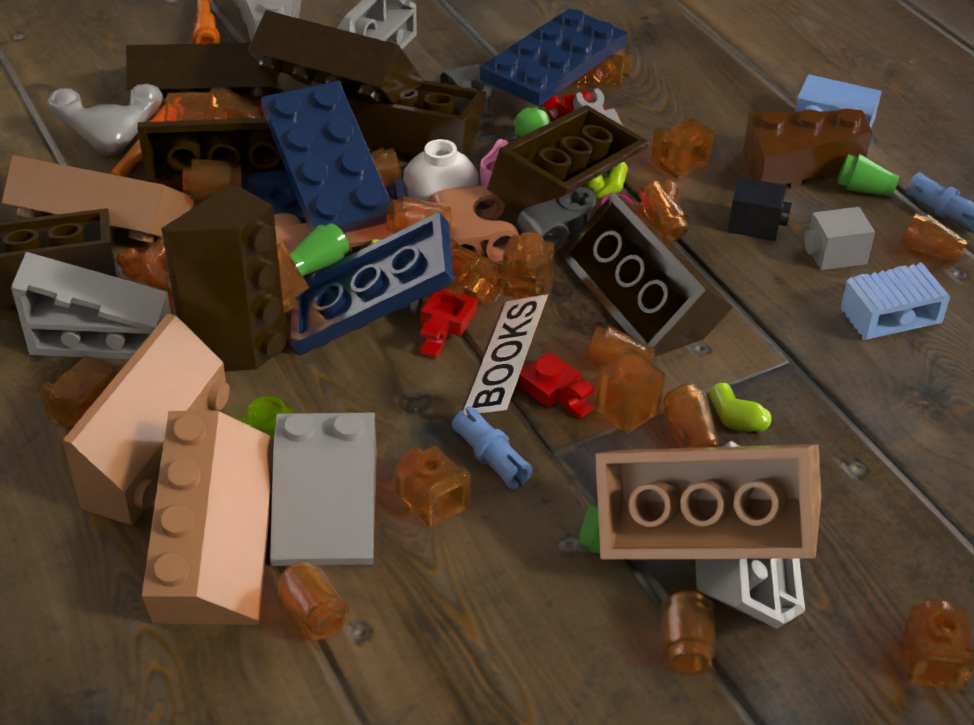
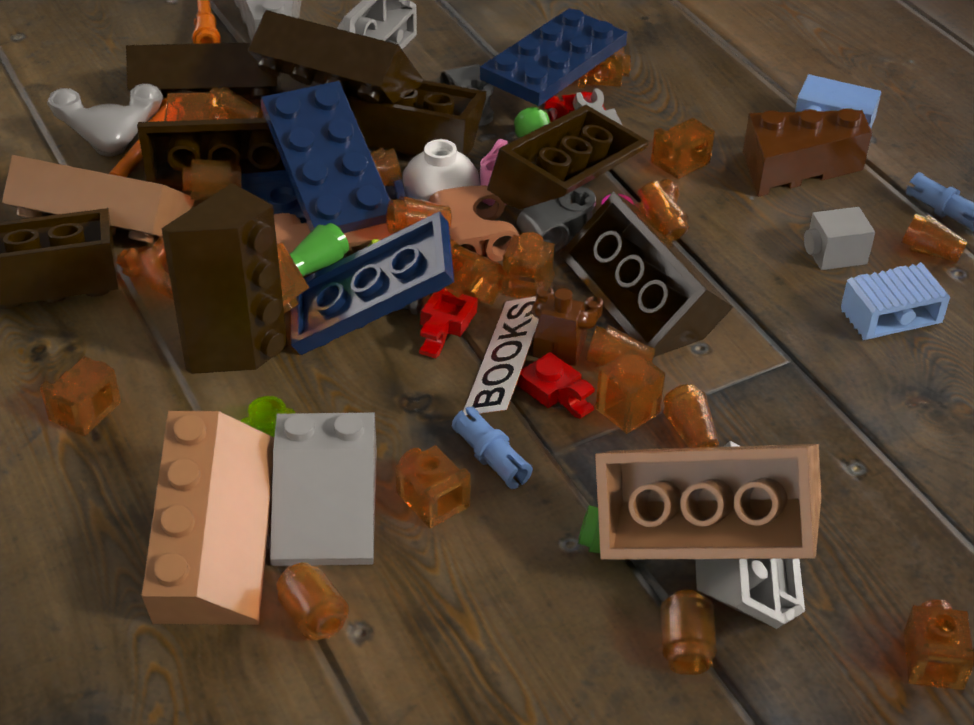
light grey wedge [11,252,171,359] -> none
medium nougat slope [63,313,230,526] -> none
lime arm [582,162,628,200] -> none
lime arm [709,383,771,433] -> none
black brick [728,177,792,241] -> none
bright green cone [837,153,899,197] -> none
none -> reddish brown piece [532,286,603,366]

